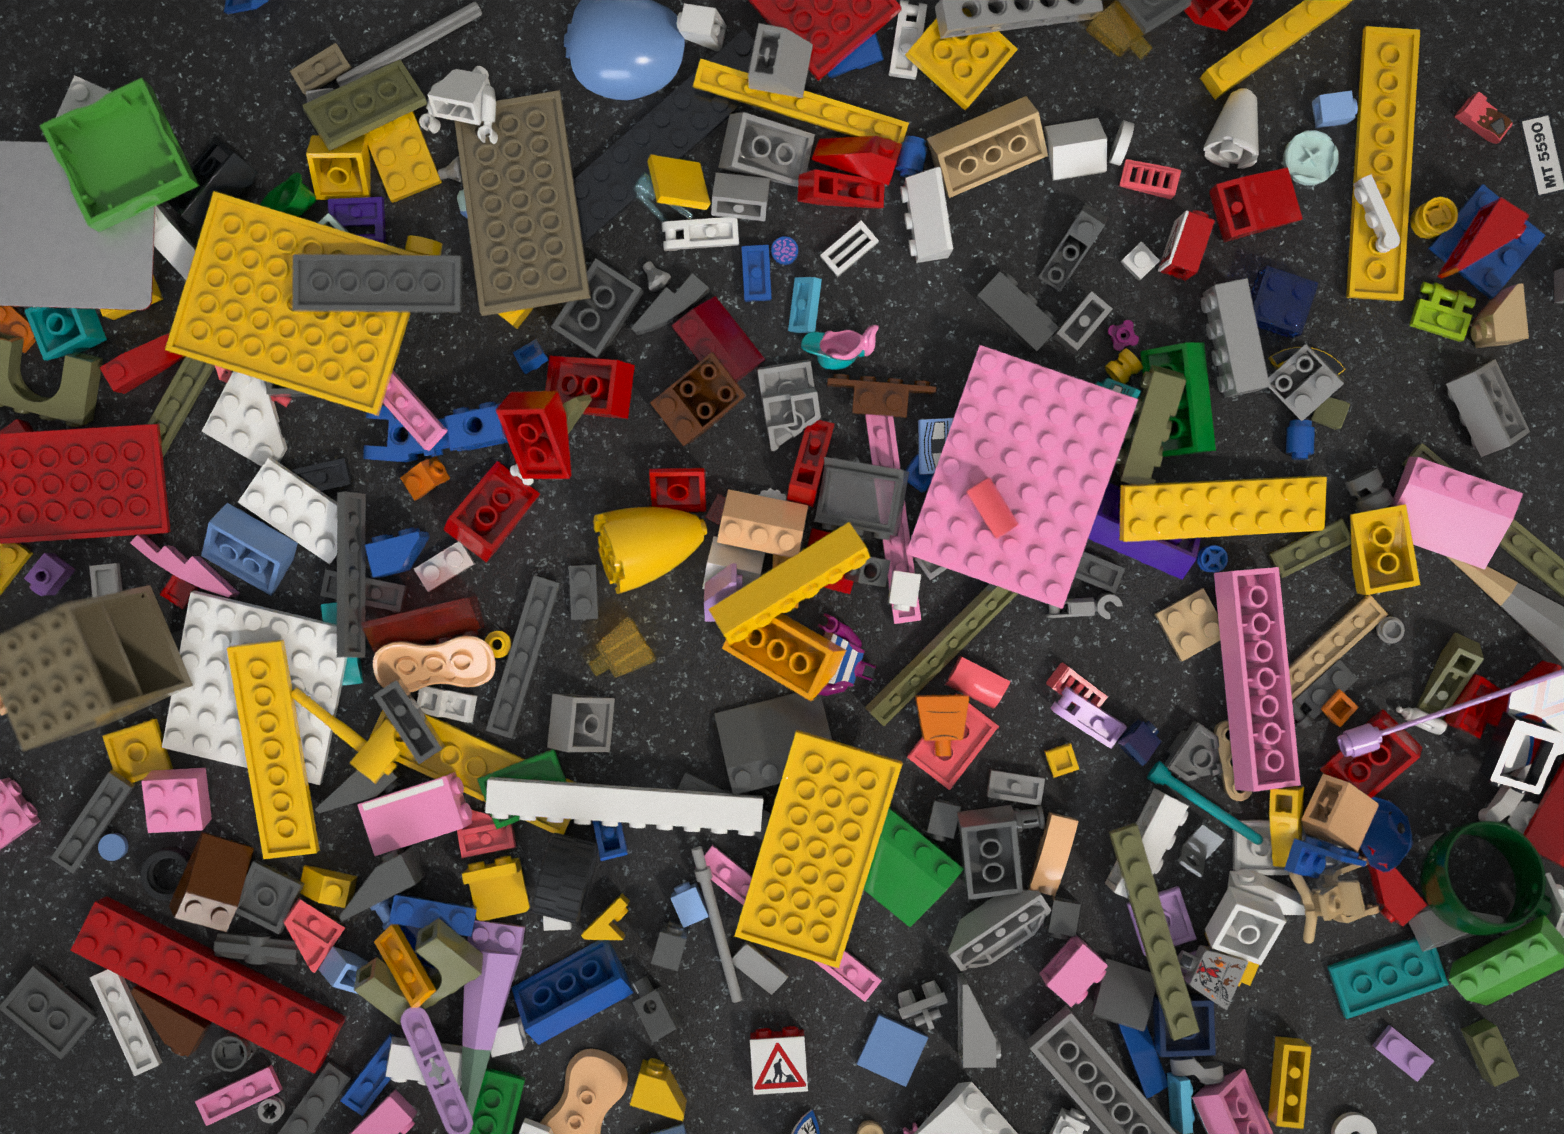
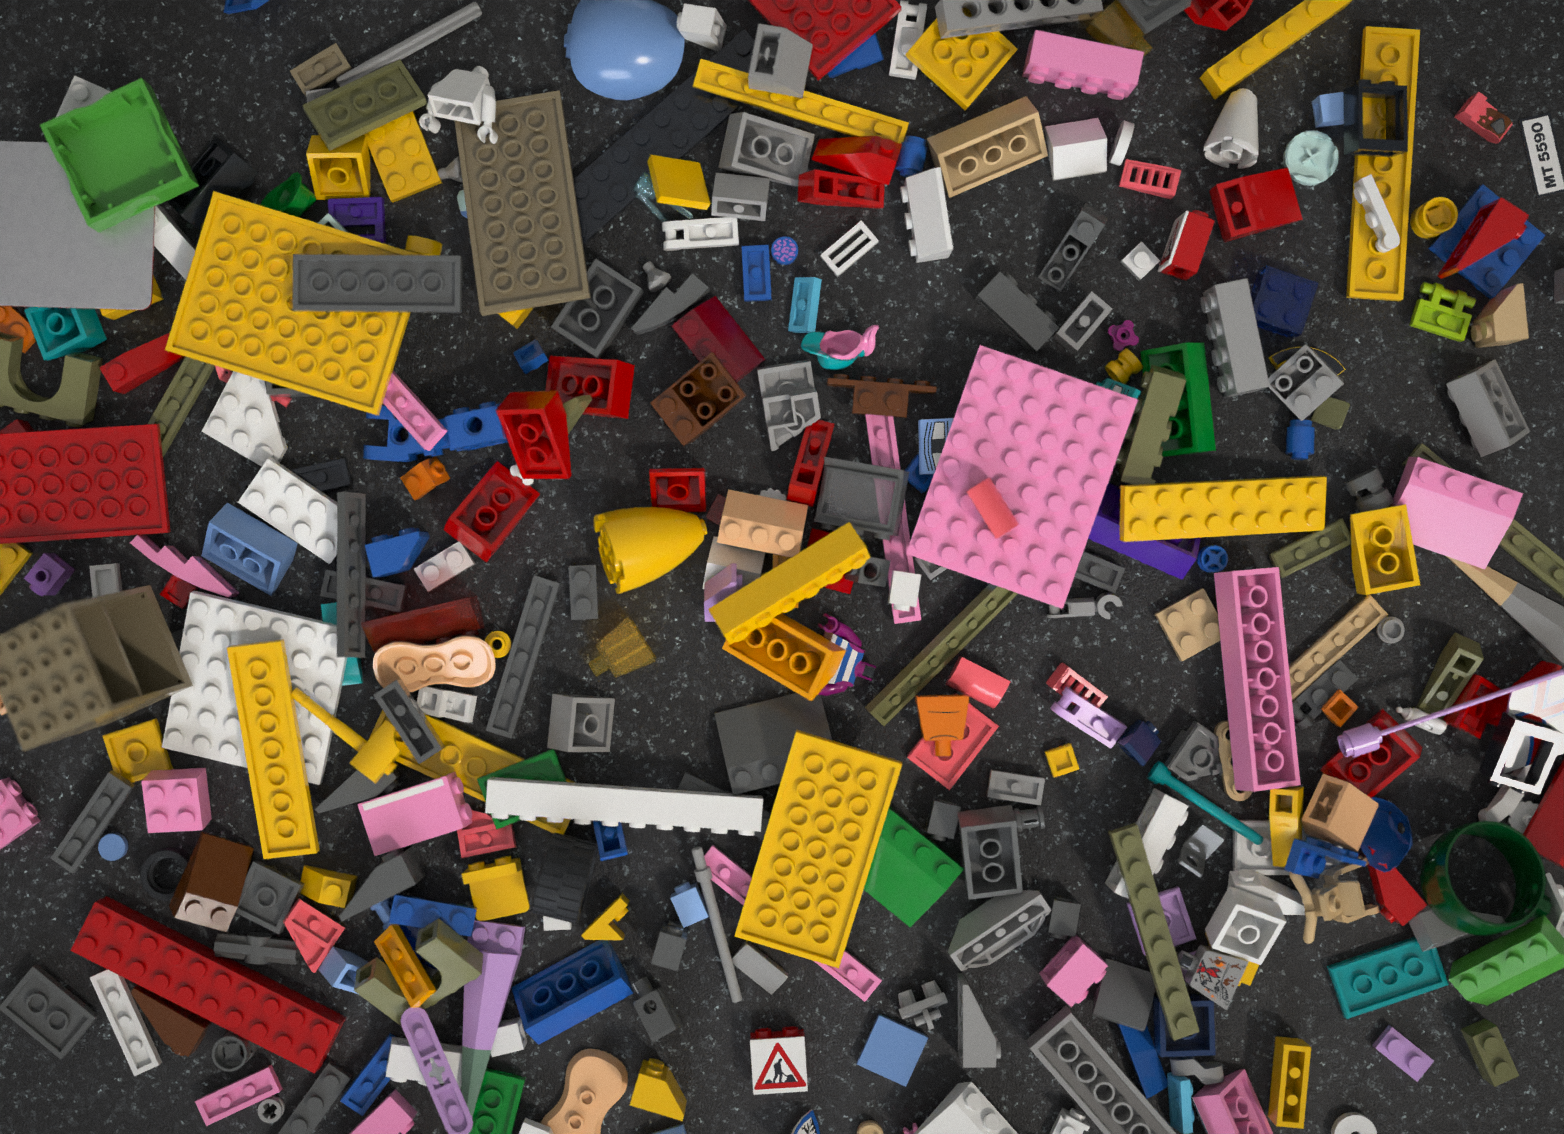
light nougat slope [1028,812,1078,896] -> none
none -> bright pink brick [1022,30,1144,100]
none -> black window [1343,79,1408,157]

